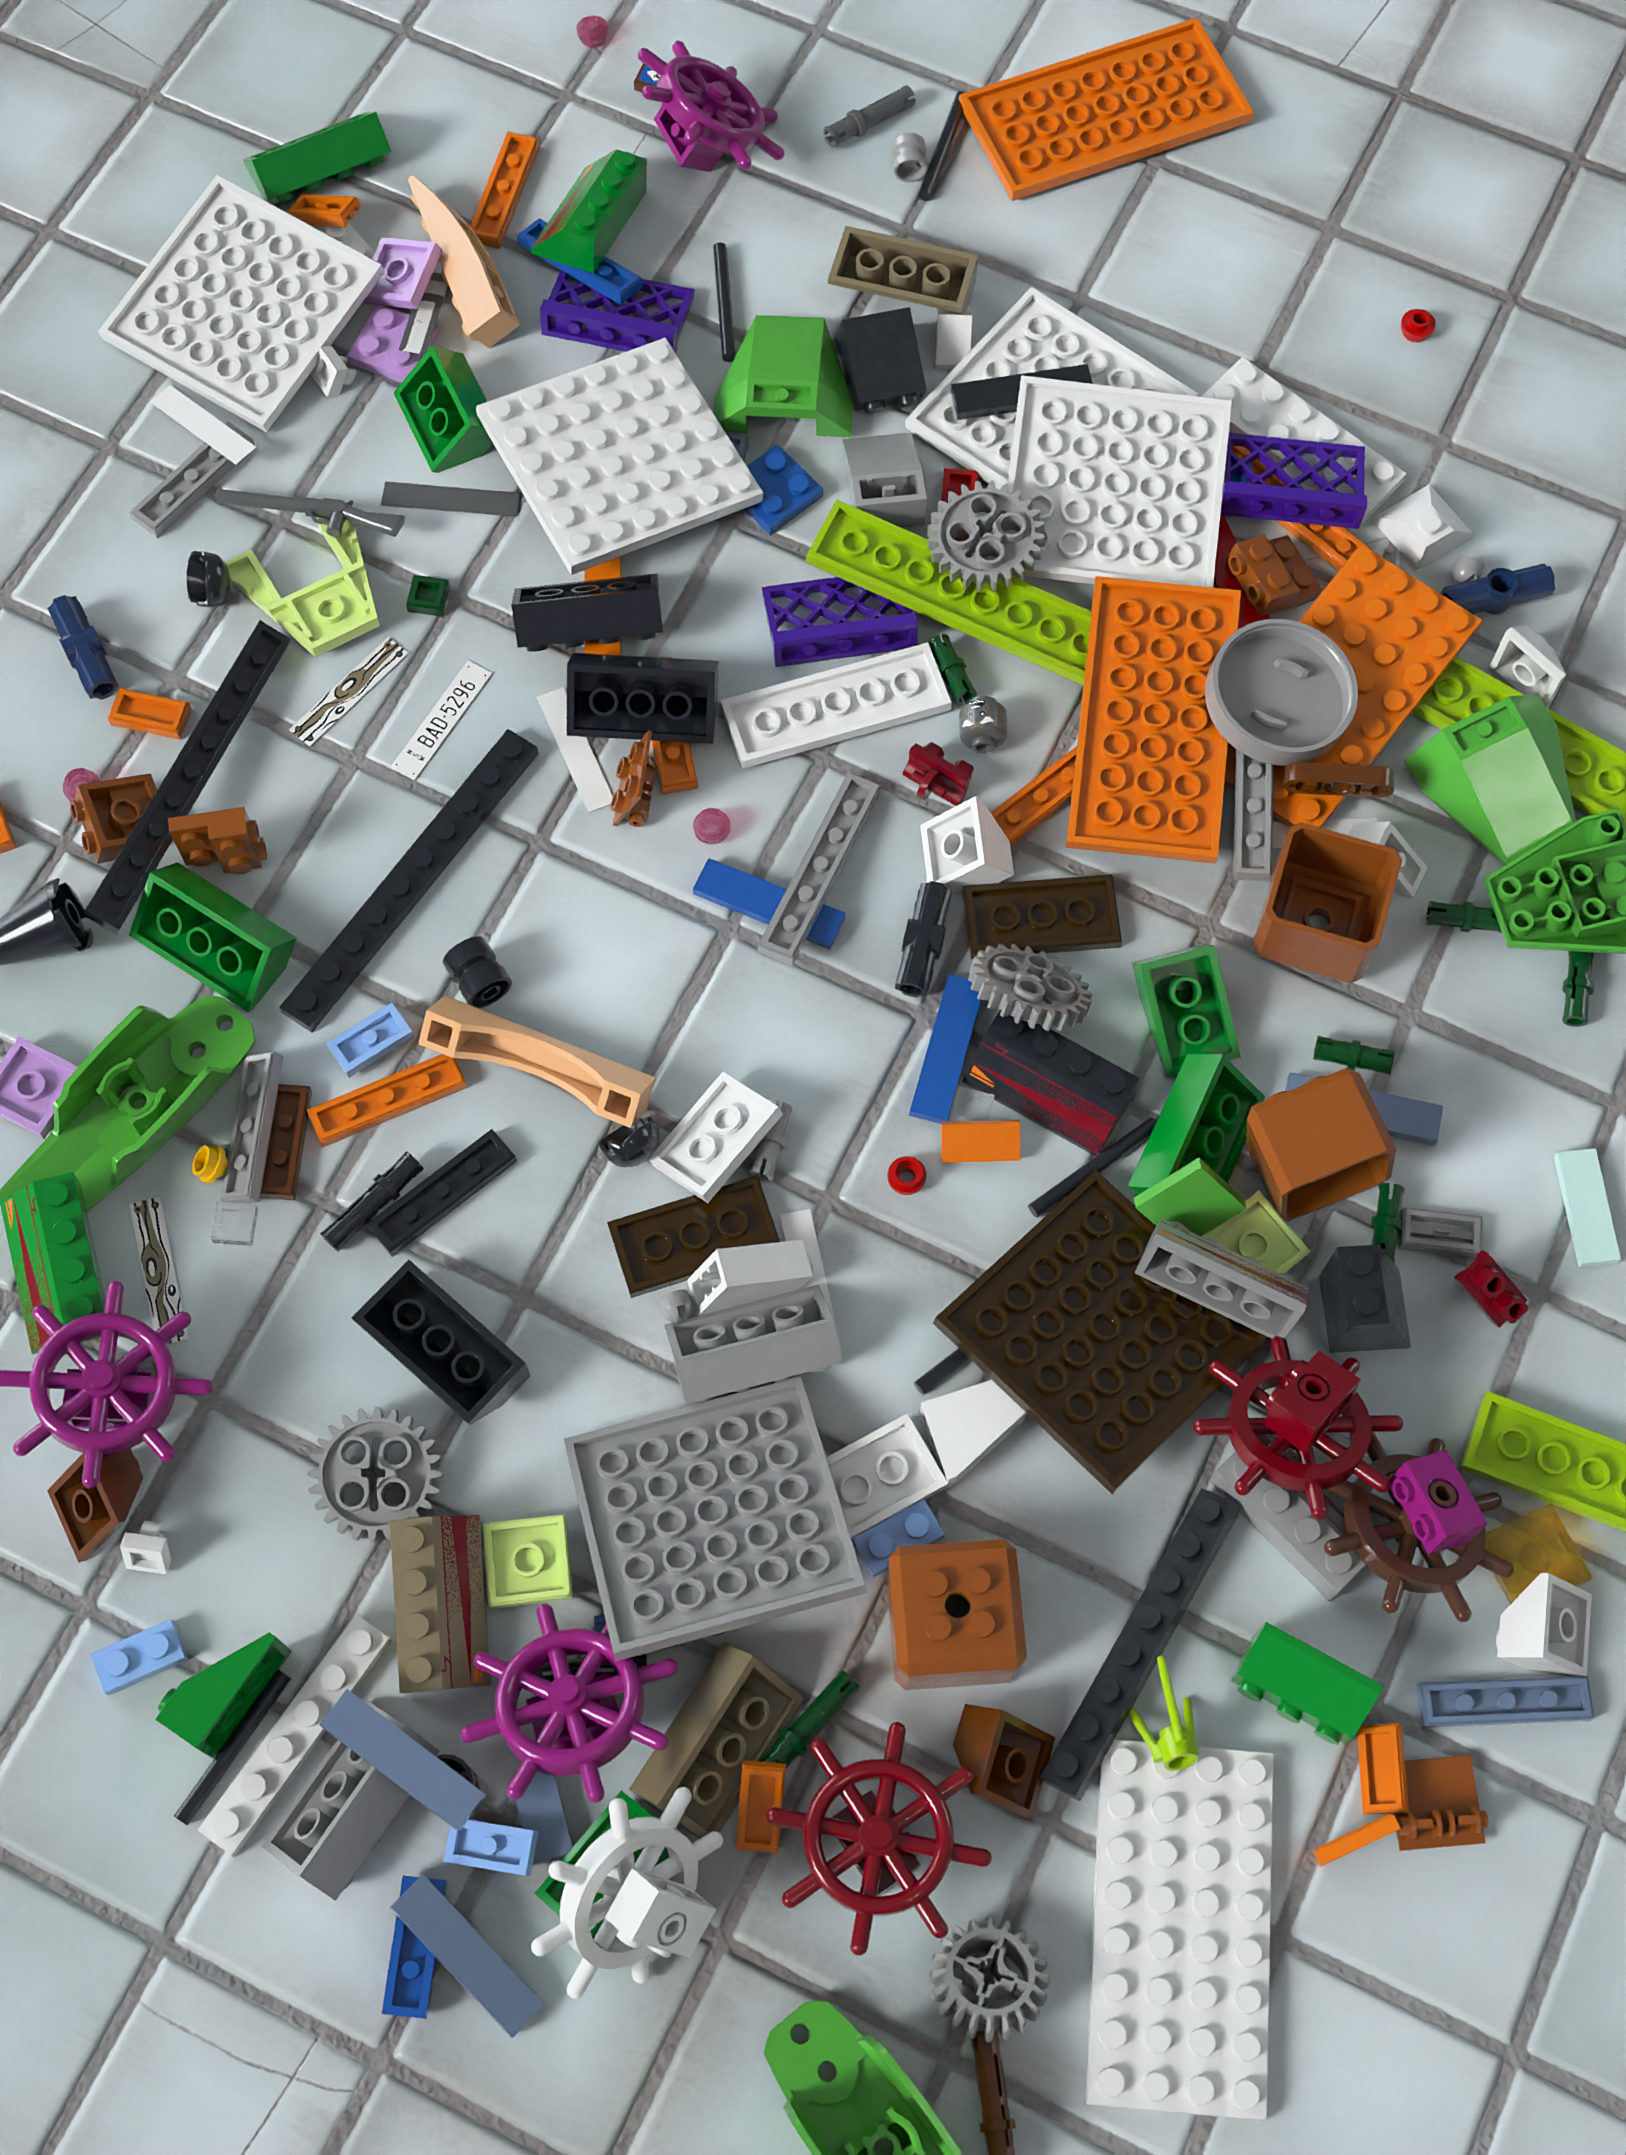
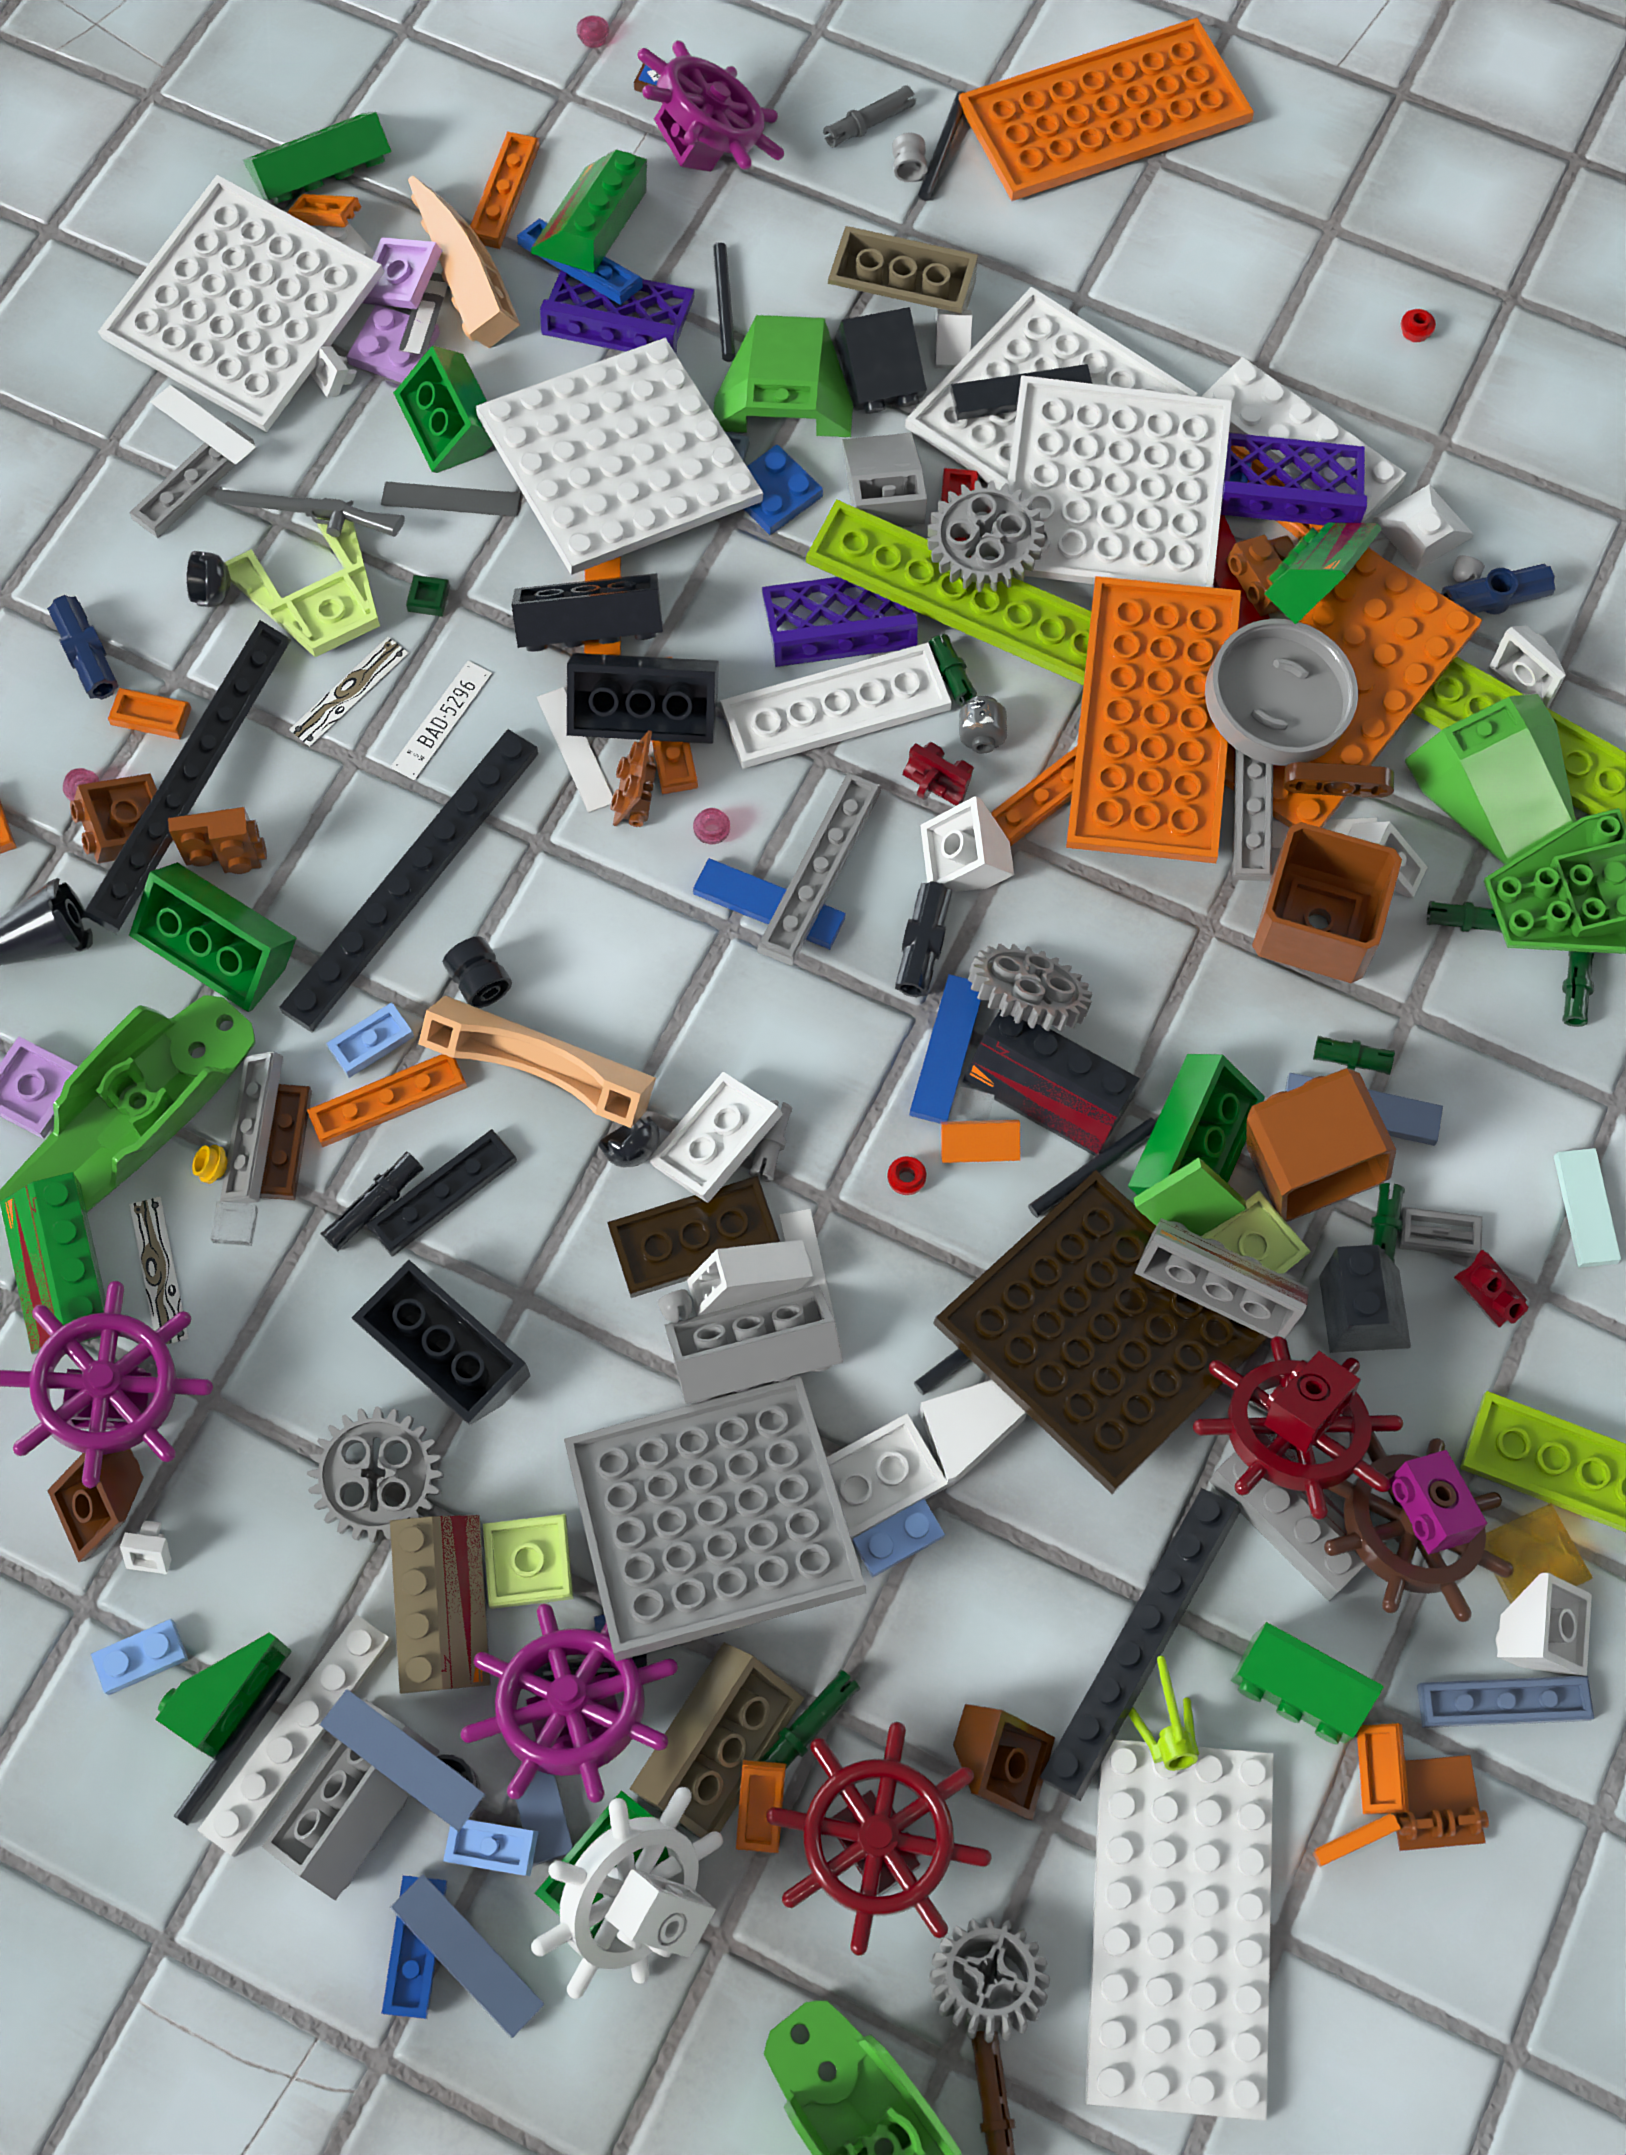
dark orange plate [886,1539,1027,1690] -> none
dark brown tile [963,874,1122,959] -> none
green slope [1132,944,1241,1076] -> none
none -> green slope [1264,522,1383,625]

